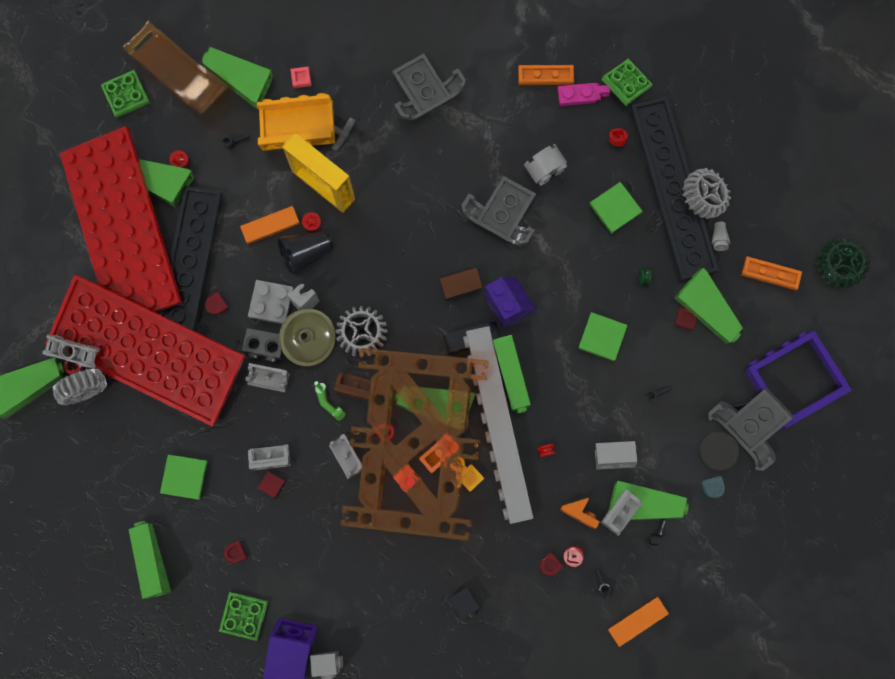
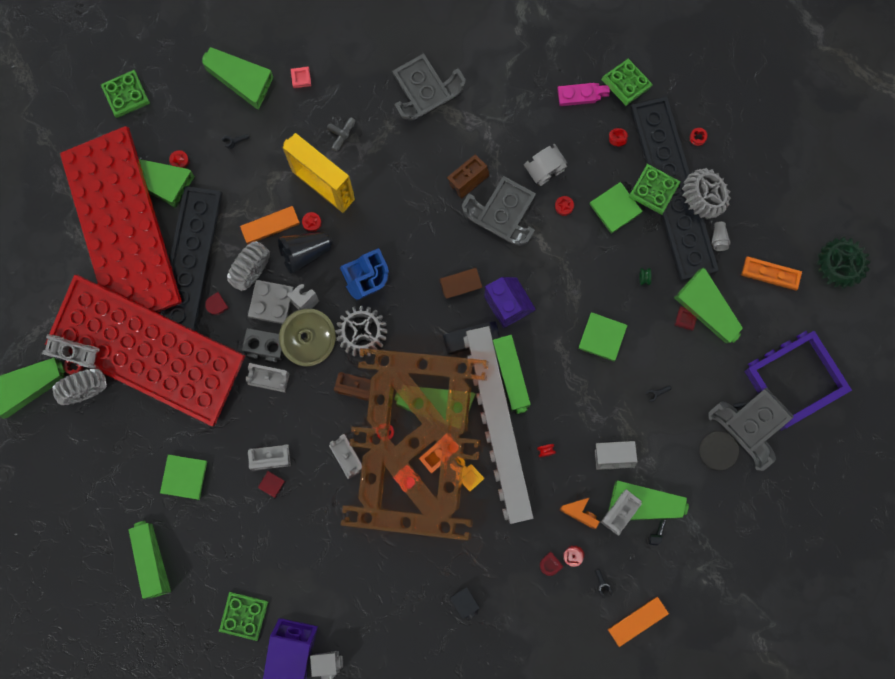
clear orange windscreen [122,21,228,114] -> none
dark red tile [224,540,247,563] -> none
light orange panel [257,93,335,151] -> none
bright green piece [314,381,346,421] -> none
orange tile [518,65,574,85] -> none
clear light blue tile [701,476,725,498] -> none
none -> light grey gear [227,241,270,291]
none -> blue brick [340,248,389,300]
none -> reddish brown hinge [447,154,490,199]
none -> red tile [555,196,574,216]
none -> bright green tile [629,164,681,215]
none -> red bush [690,128,707,146]

